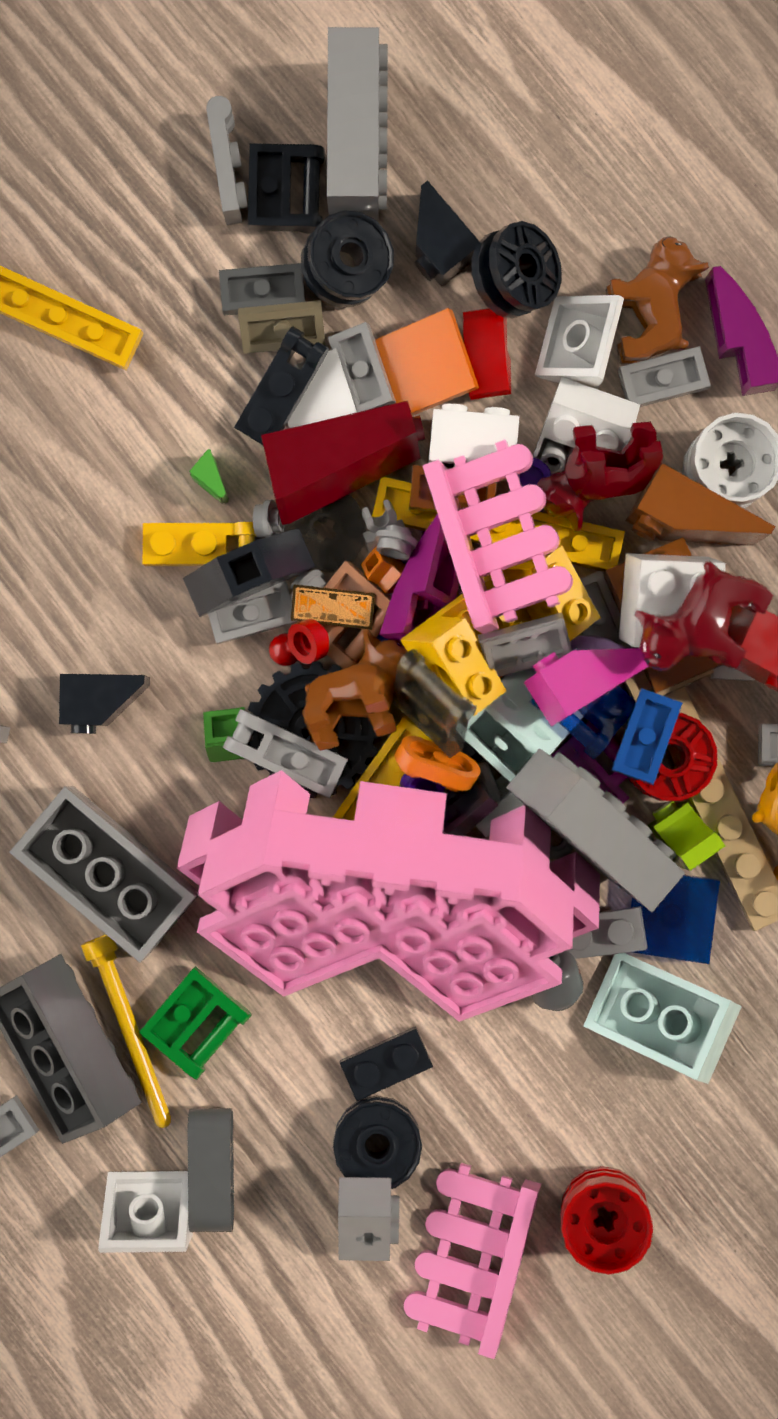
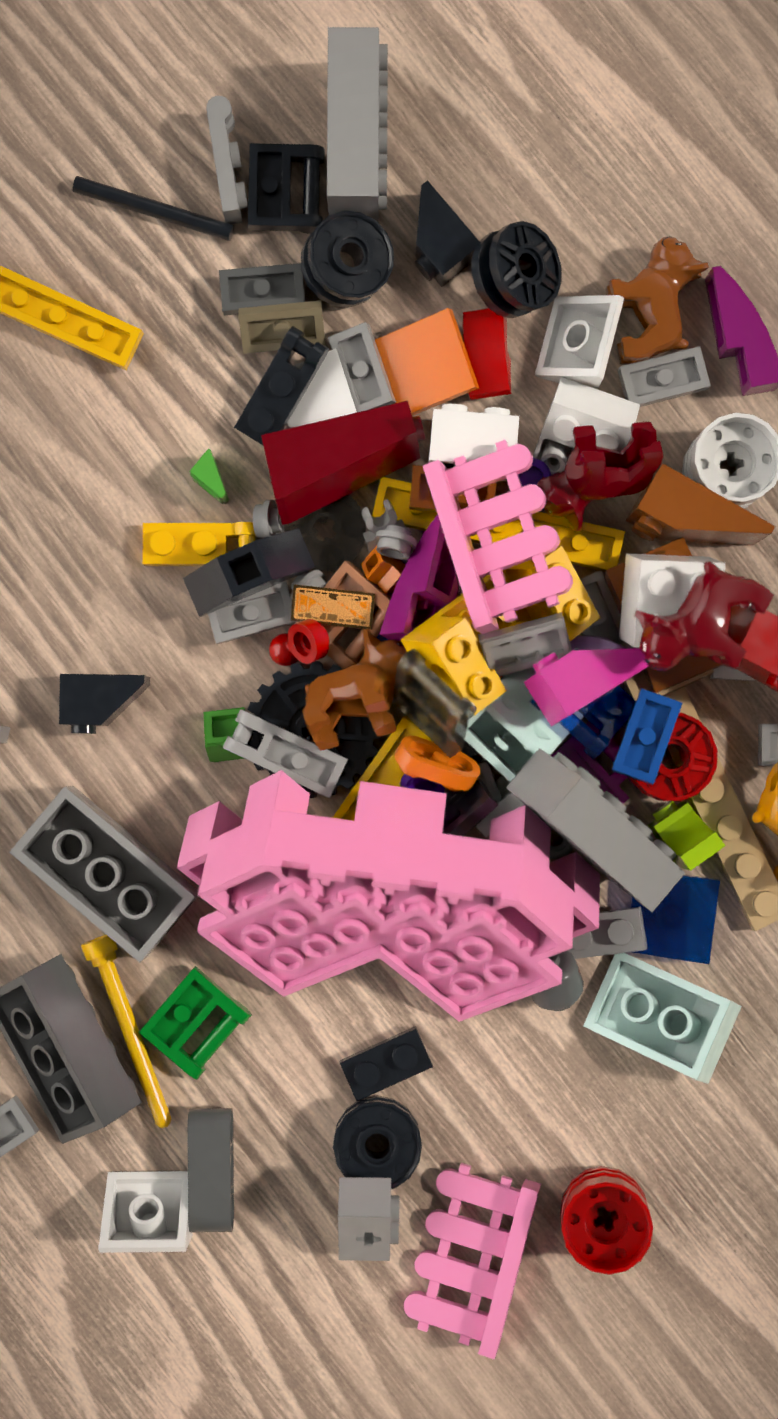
none -> black bar [72,176,234,241]

